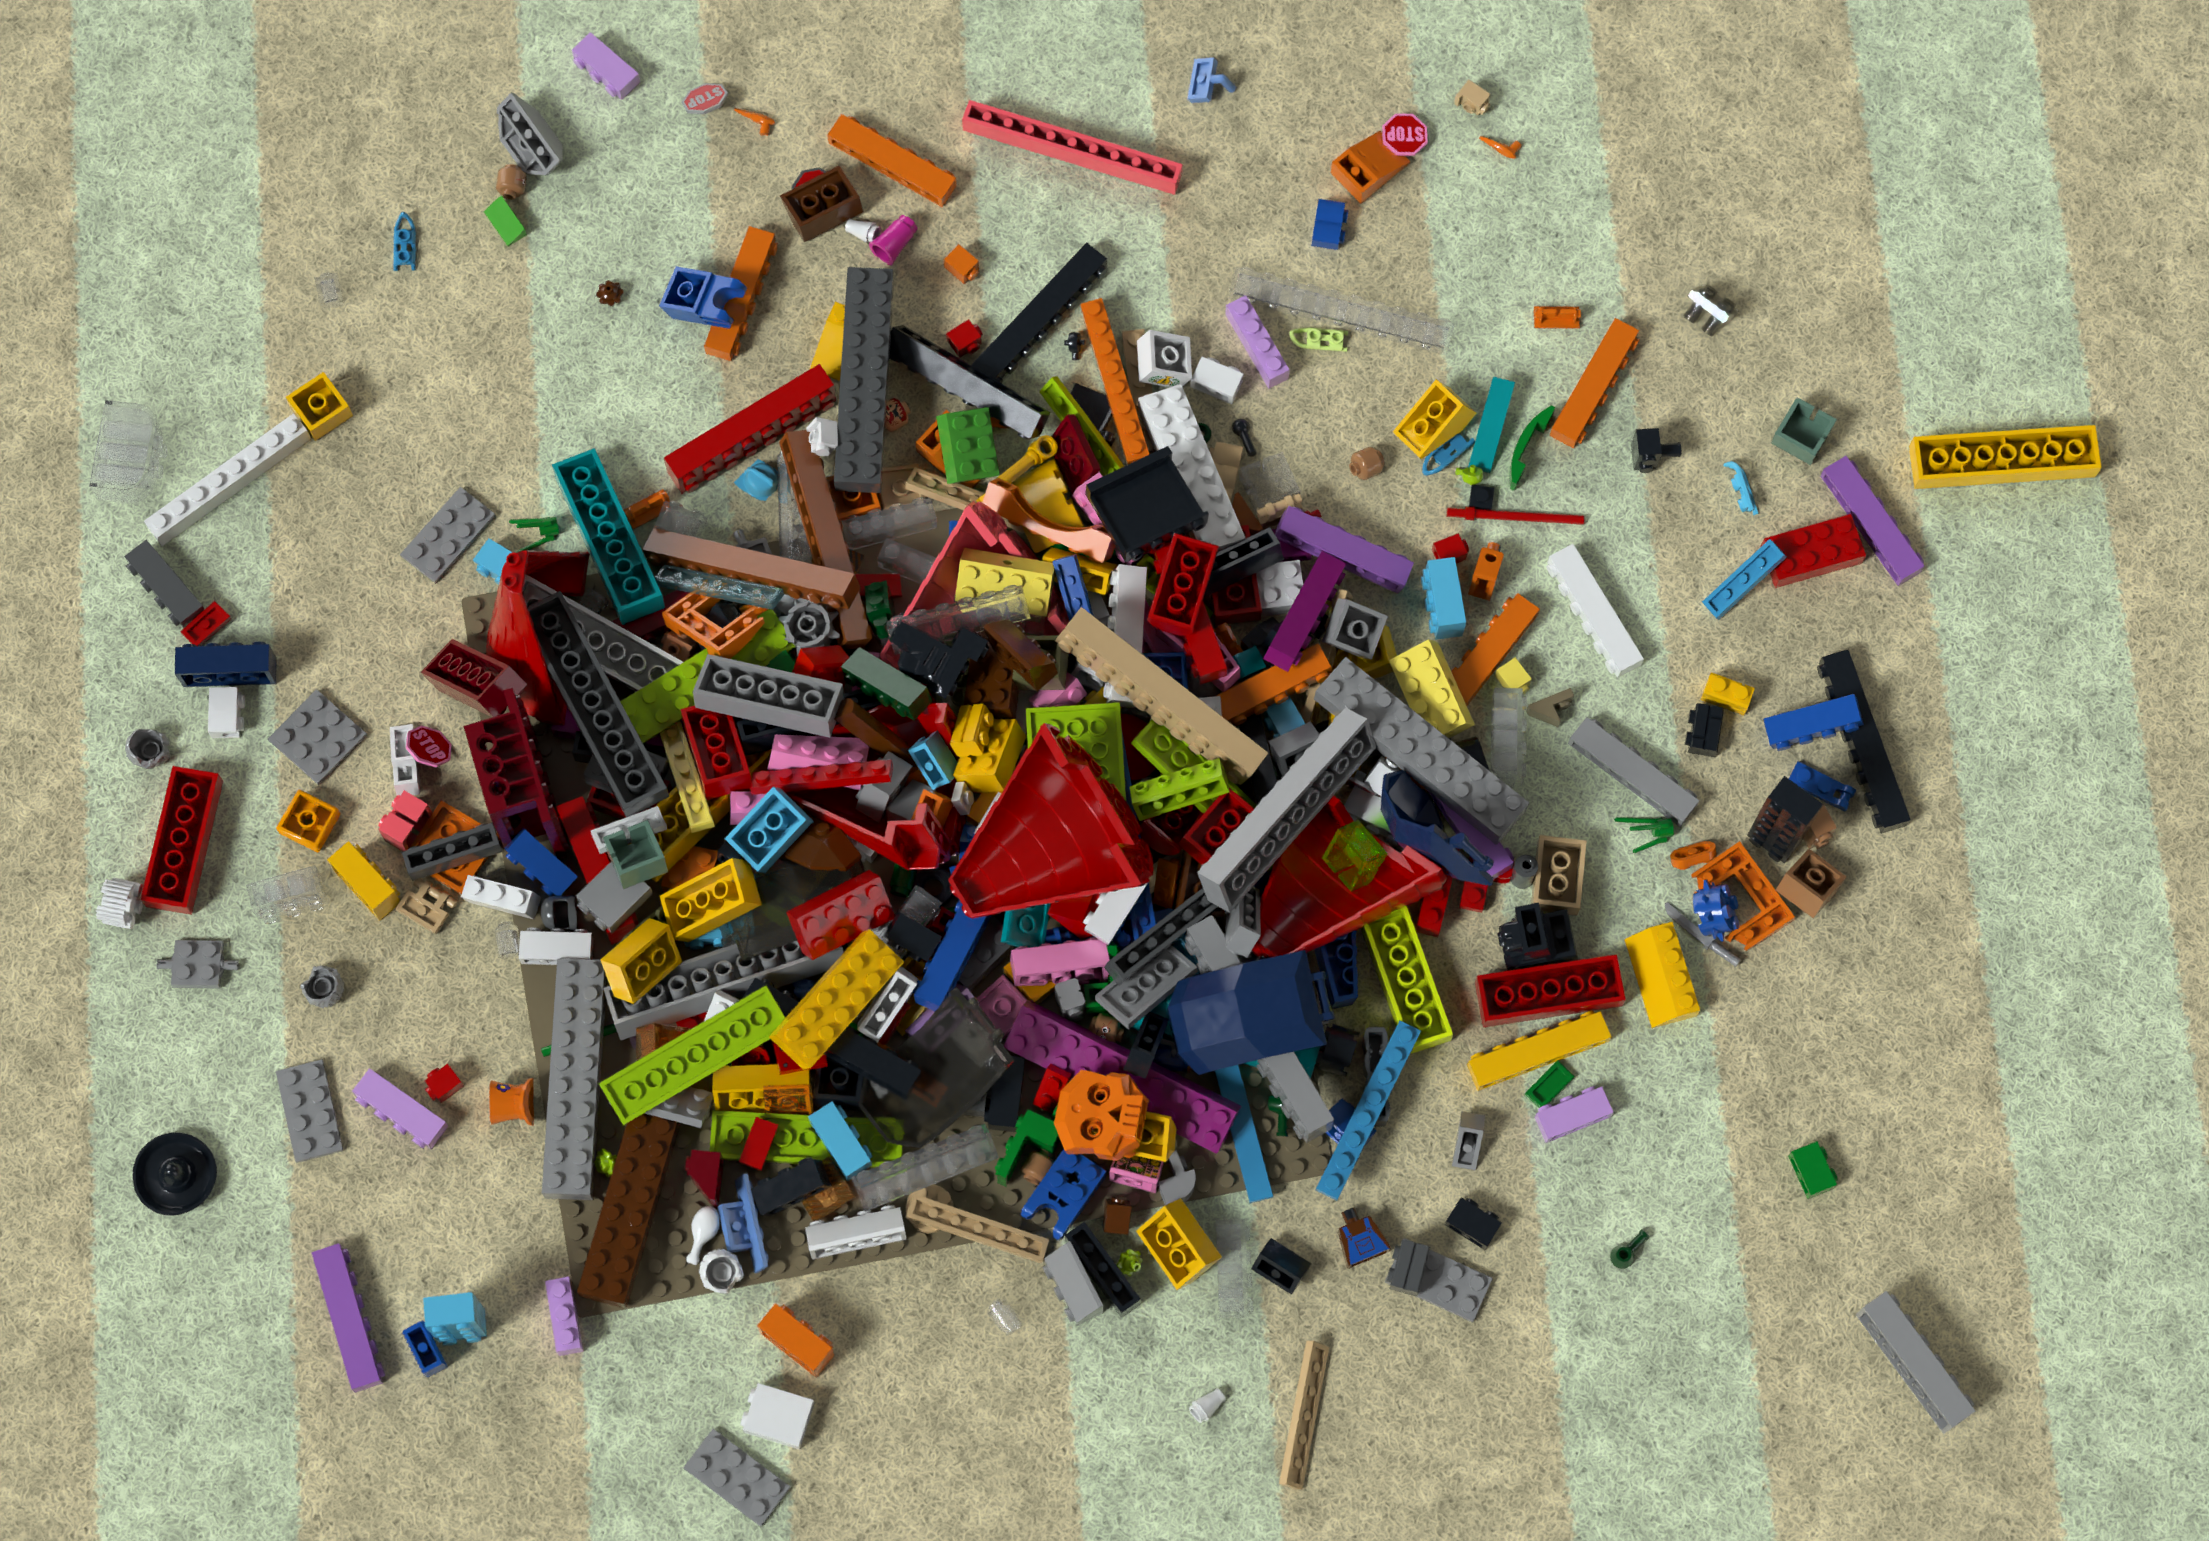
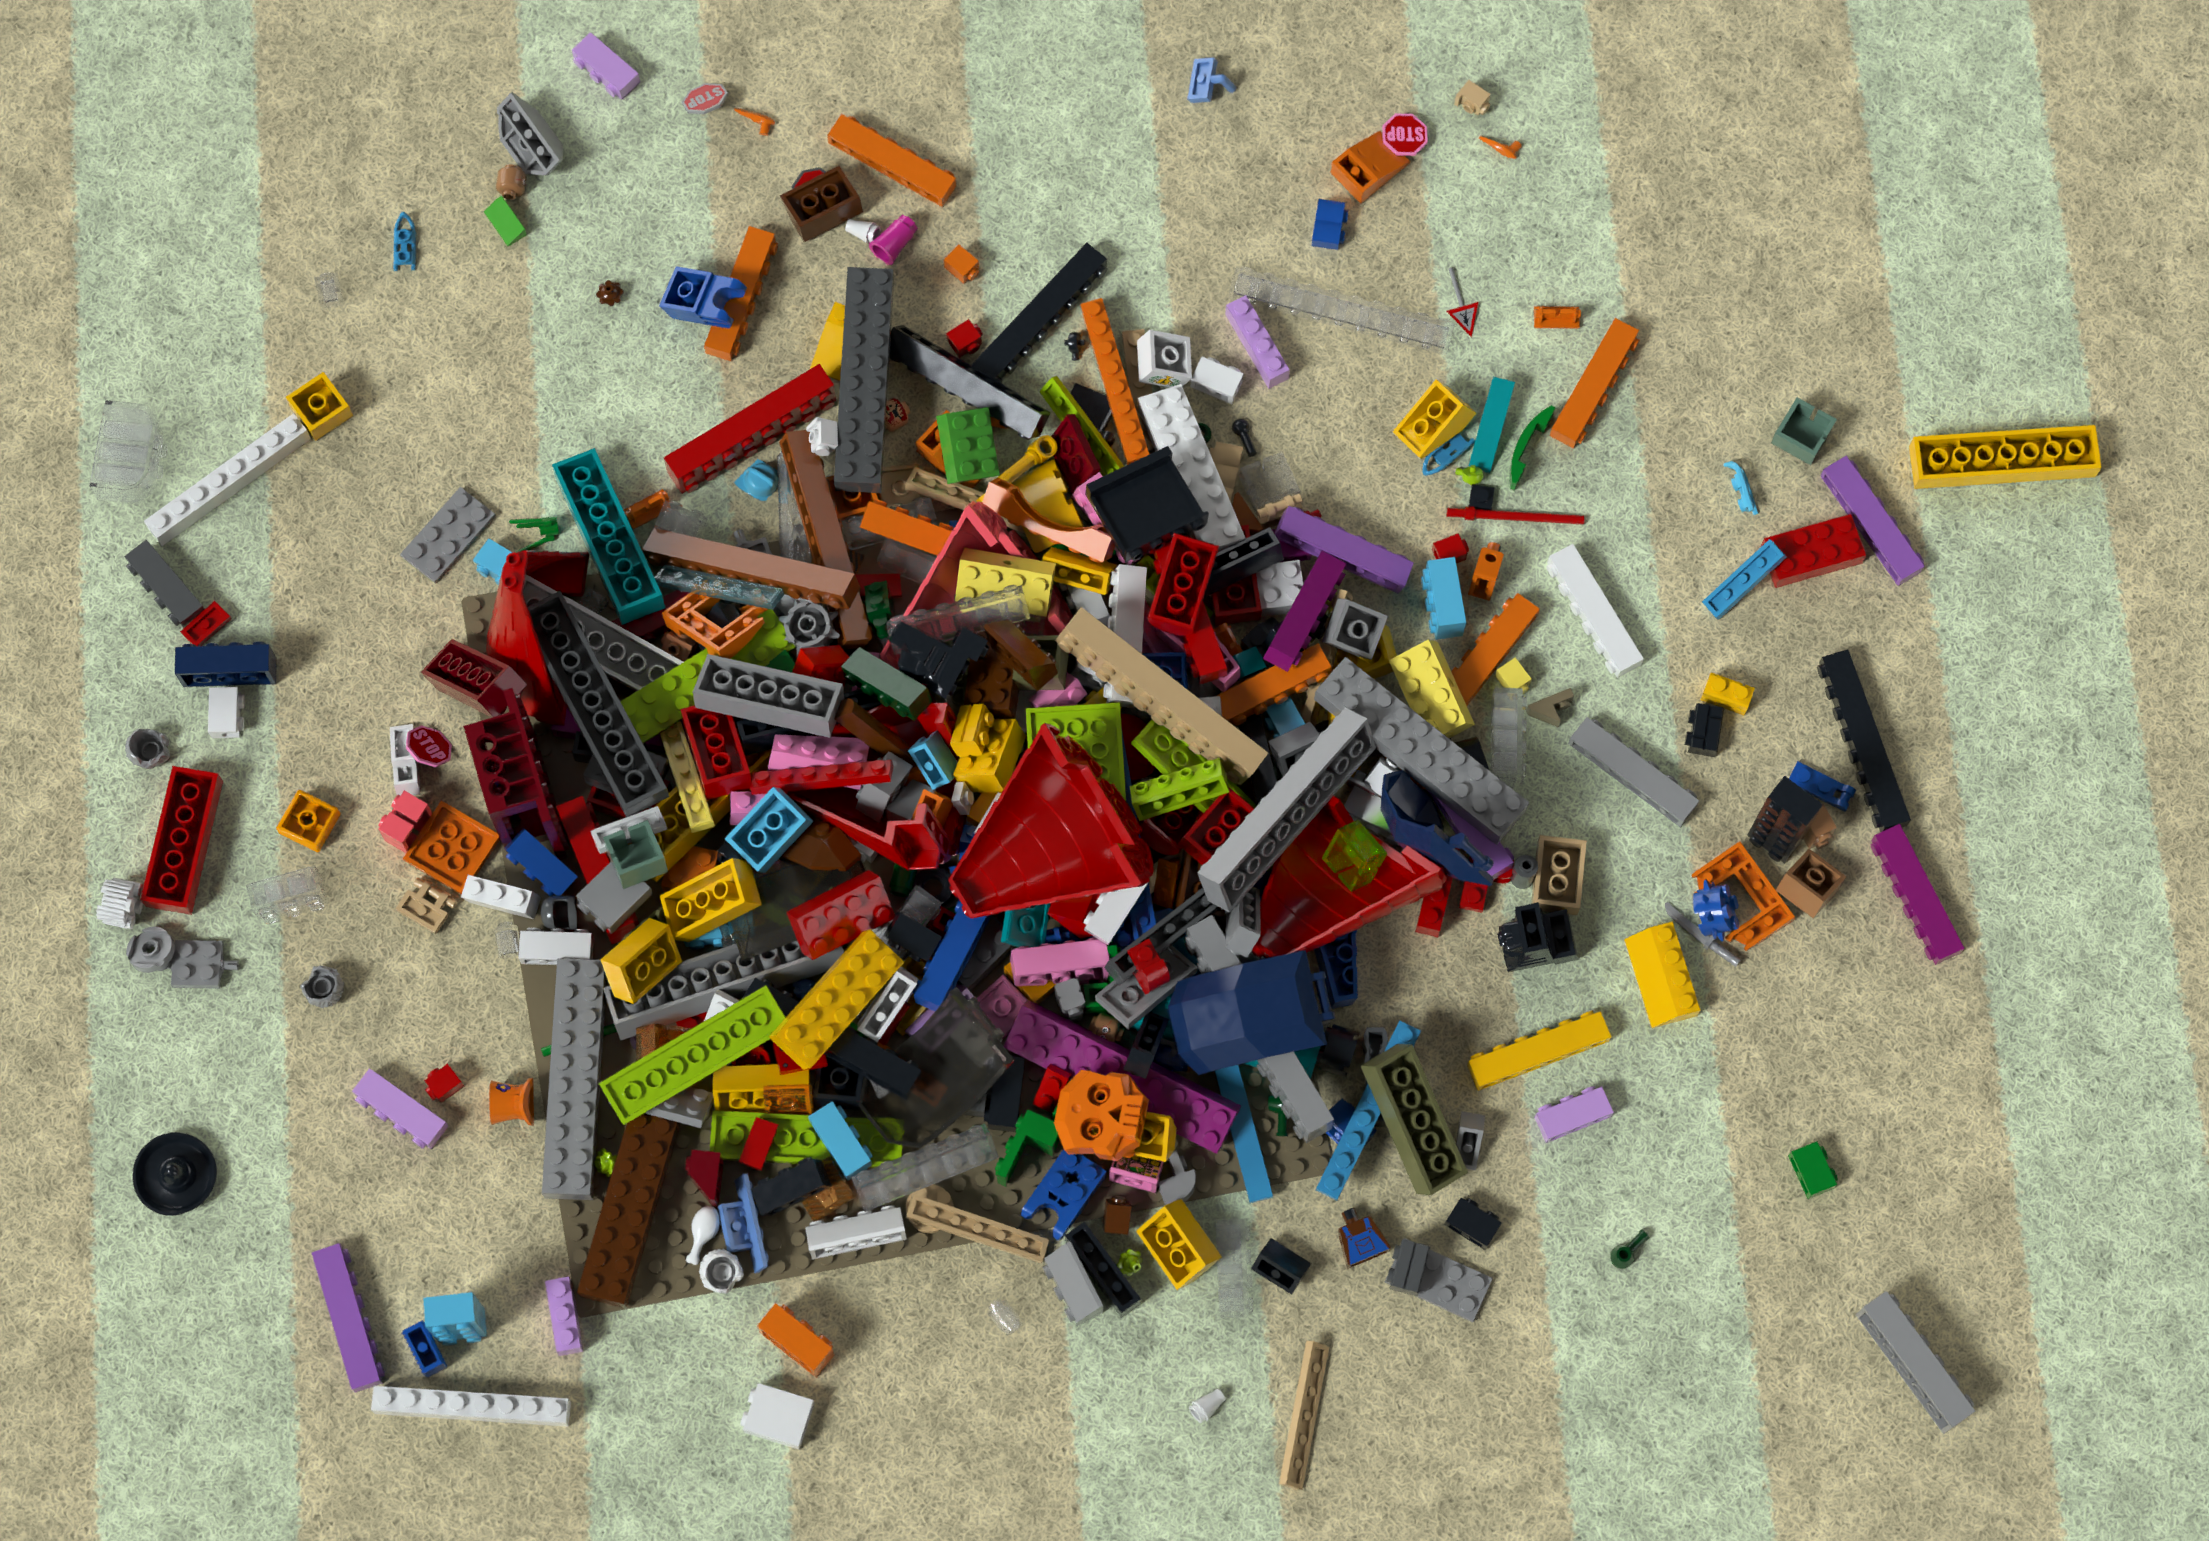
light grey plate [268,689,368,785] -> none
light grey plate [276,1059,343,1163] -> none
yellow brick [327,841,400,921] -> none
dark grey brick [402,823,503,881] -> none
light grey plate [683,1429,791,1527] -> none
coral brick [962,100,1183,195] -> none
medium nougat head [1021,1149,1055,1186] -> none
blue plate [1052,554,1094,622] -> none
yellowish green piece [1290,328,1348,352] -> none
medium nougat head [1349,447,1385,480] -> none
neon yellow brick [1361,906,1453,1054] -> none
red brick [1474,954,1626,1028] -> none
green tile [1525,1060,1575,1108] -> none
green plant [1614,817,1674,853] -> none
black brick [1631,428,1682,473] -> none
orange plate [1670,841,1717,870] -> none
clear smoke plate [1683,285,1739,337] -> none
blue brick [1763,694,1864,751] -> none
none -> light grey plate [126,927,175,973]
none -> white brick [371,1386,571,1427]
none -> orange brick [859,499,953,556]
none -> red brick [1127,939,1170,995]
none -> olive brick [1361,1044,1468,1195]
none -> piece [1446,267,1478,338]
none -> magenta brick [1871,824,1965,965]

